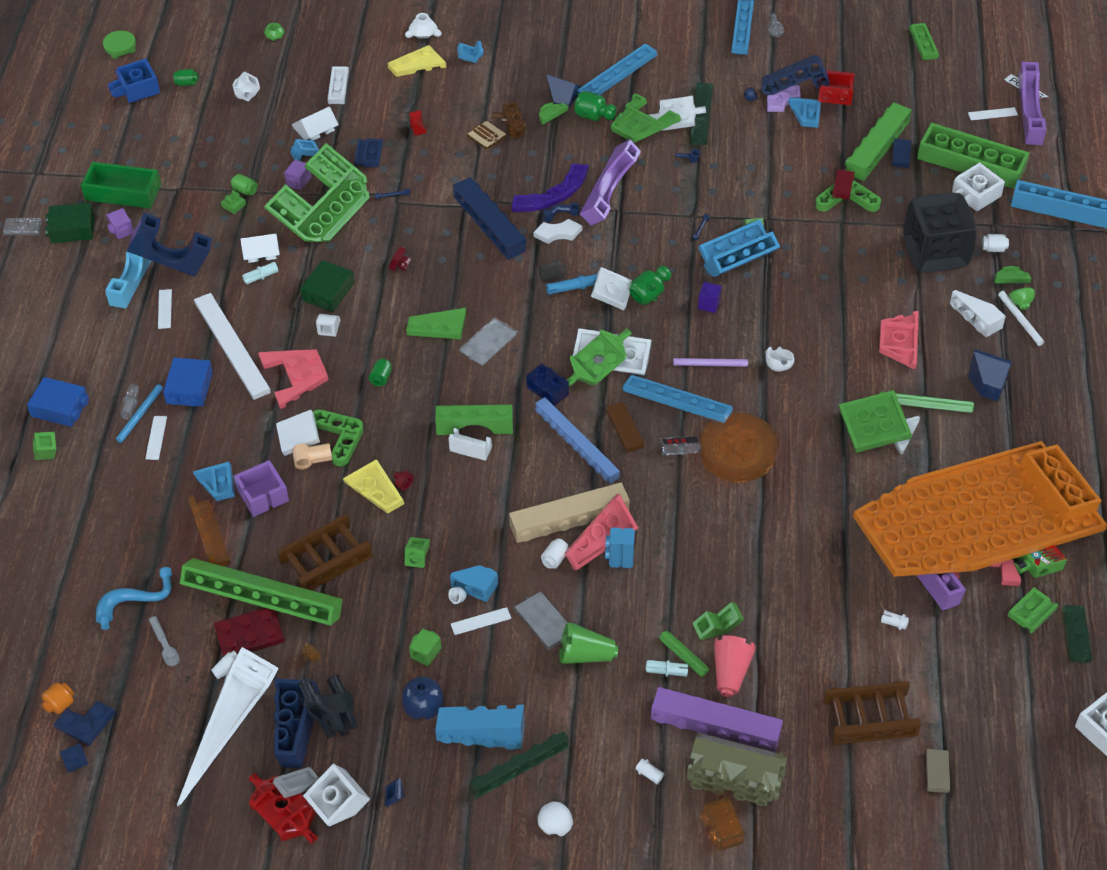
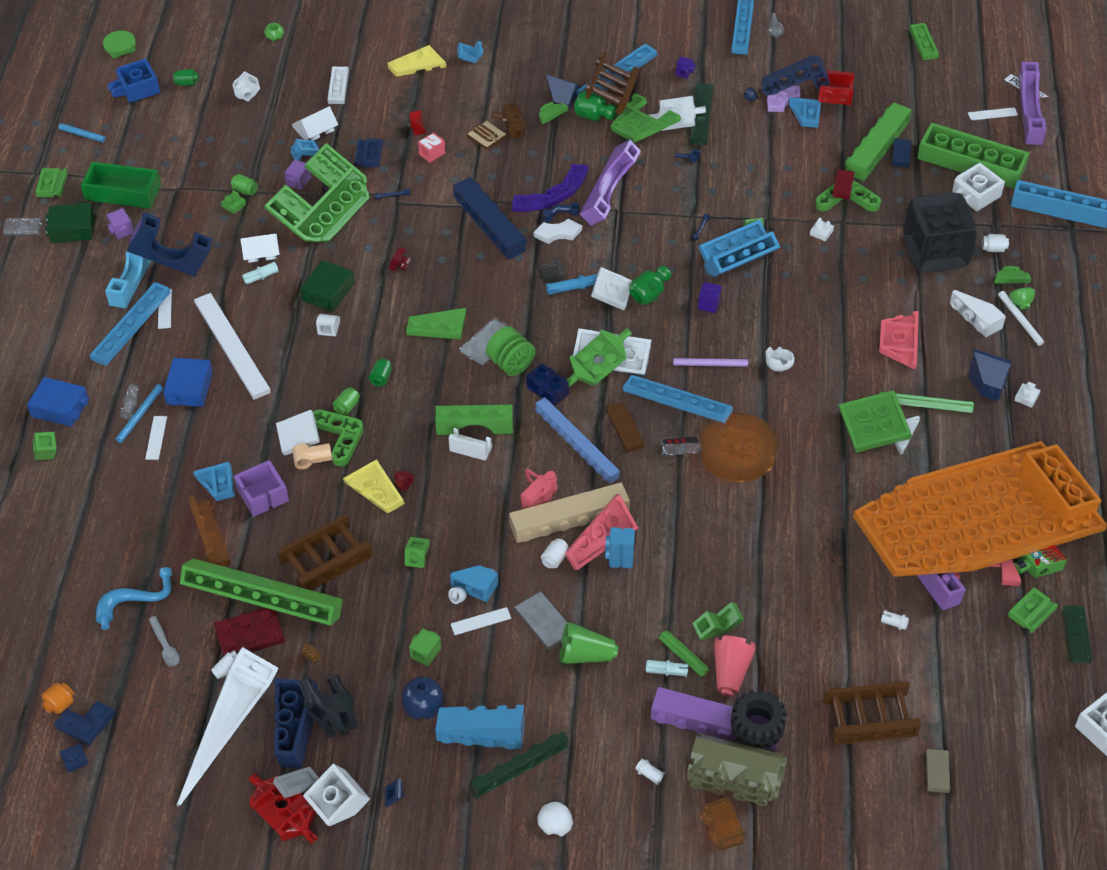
coral wing [258,349,328,409] -> none
white rock [405,13,441,39] -> none
none -> bright green plate [36,168,68,197]
none -> dark azure bar [59,123,105,143]
none -> dark azure plate [90,282,171,366]
none -> bright green brick [333,388,360,415]
none -> coral brick [418,132,445,163]
none -> bright green wheel [486,326,535,376]
none -> coral piece [521,469,557,509]
none -> reddish brown fence [585,52,640,115]
none -> dark purple plate [675,57,696,79]
none -> black tyre [730,689,787,749]
none -> white tile [810,218,834,241]
none -> white tile [1014,382,1040,408]

